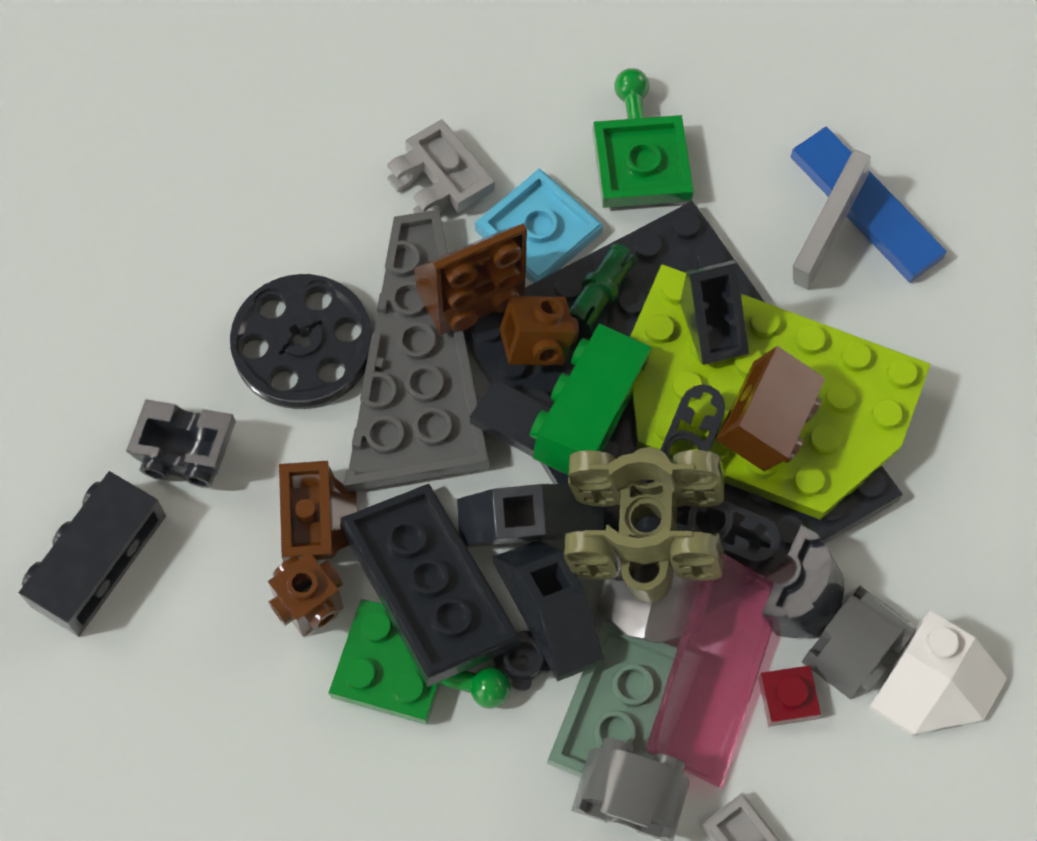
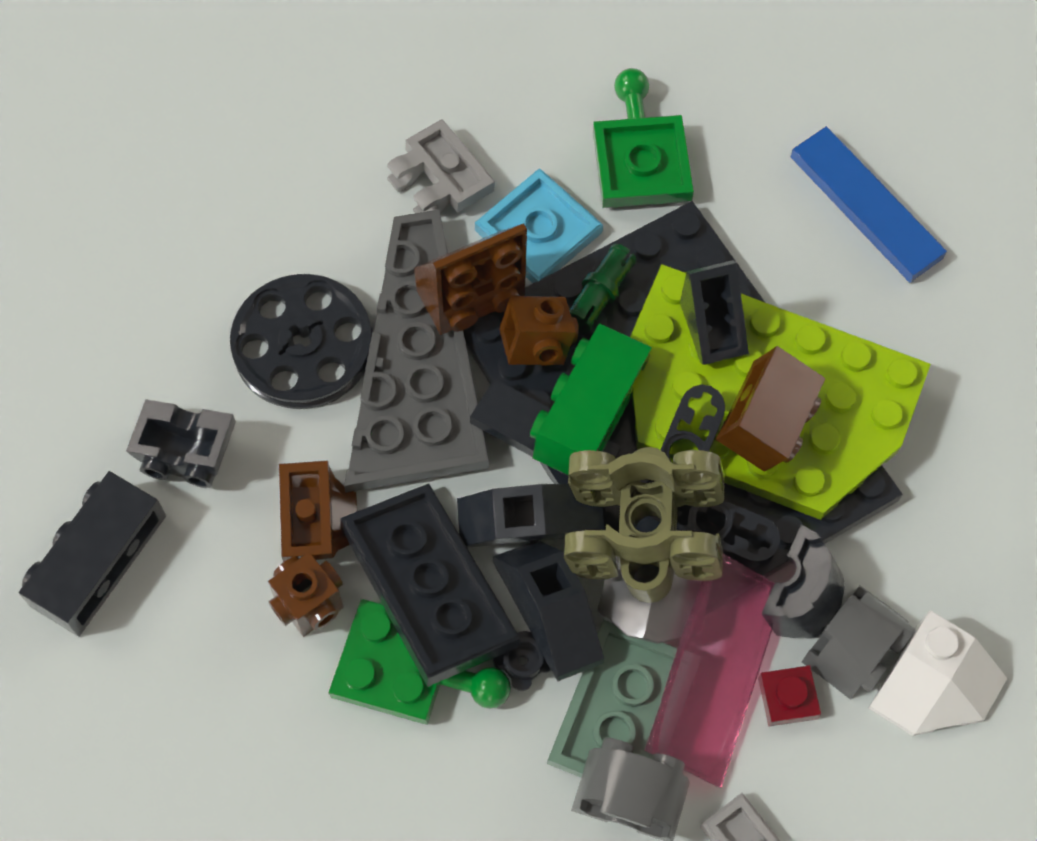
light grey tile [793,150,871,289] -> none

